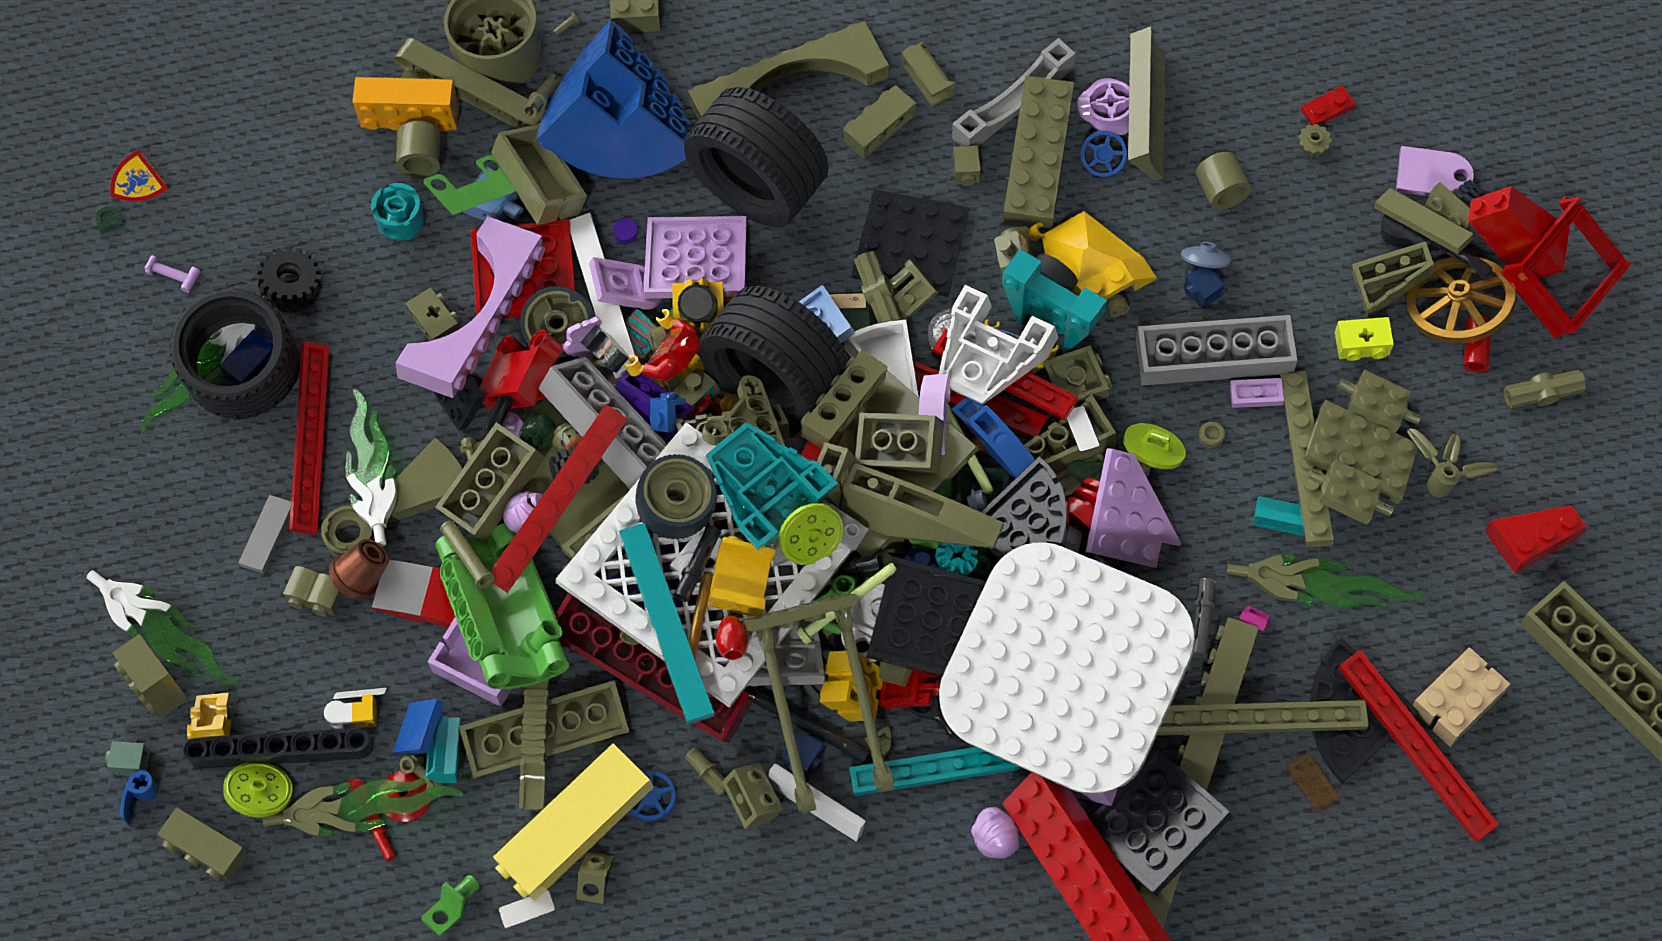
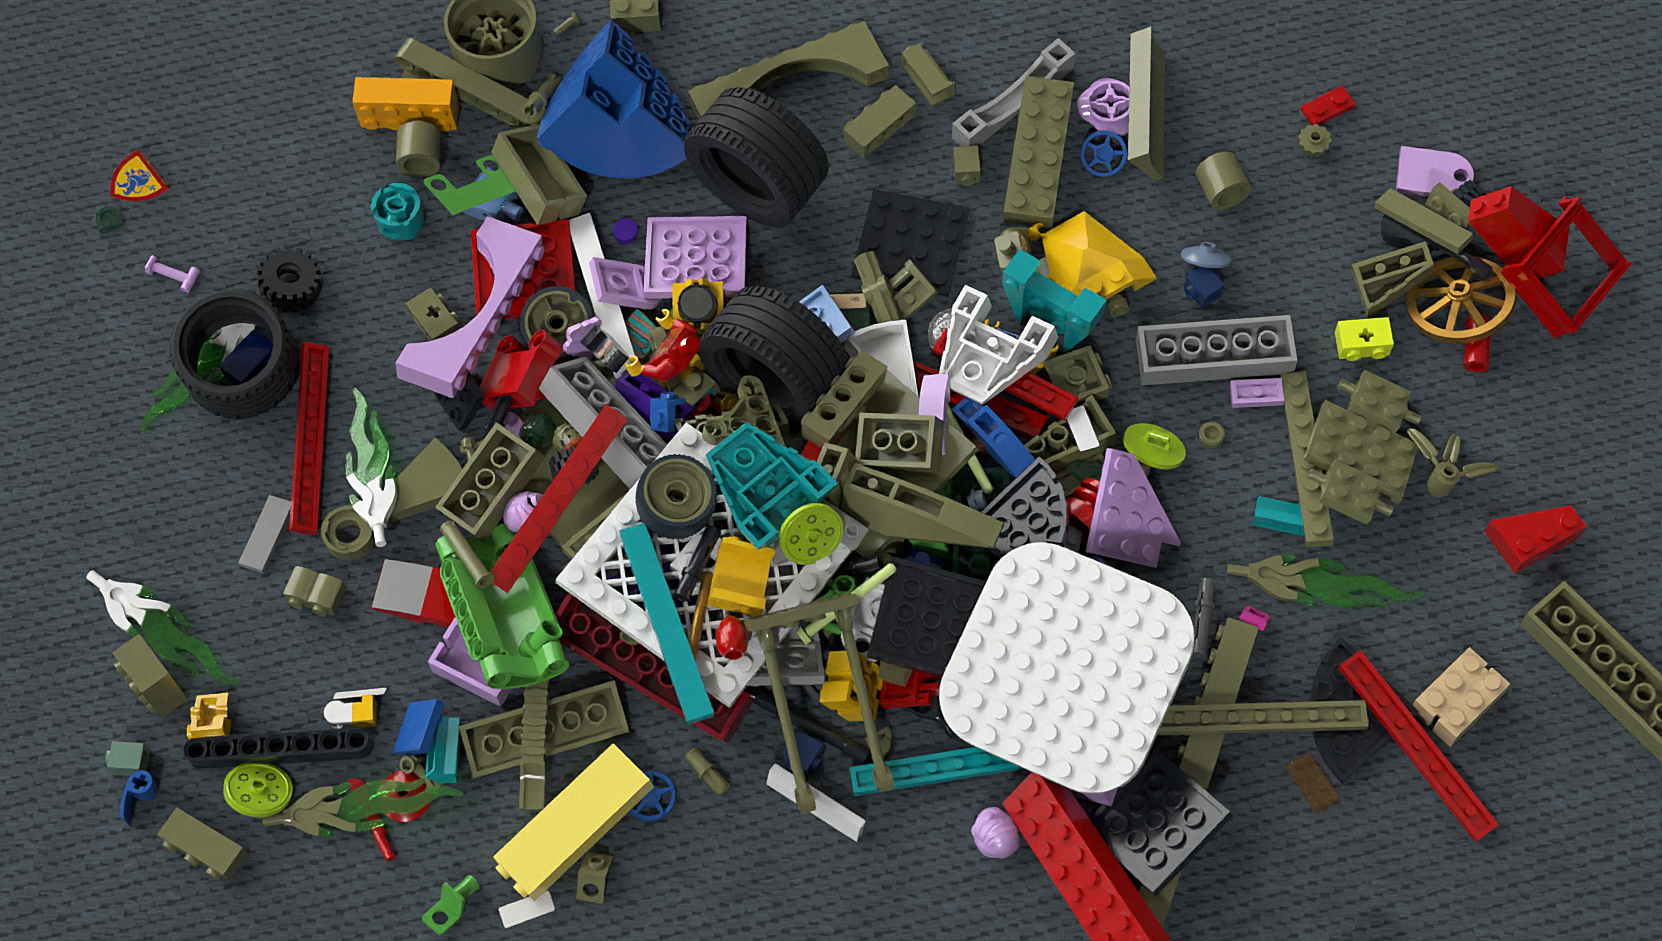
copper piece [329,539,389,600] -> none
olive brick [722,763,783,829] -> none
teal gear [936,543,978,575] -> none
black tyre [1036,254,1078,292] -> none
olive piece [1504,370,1586,409] -> none

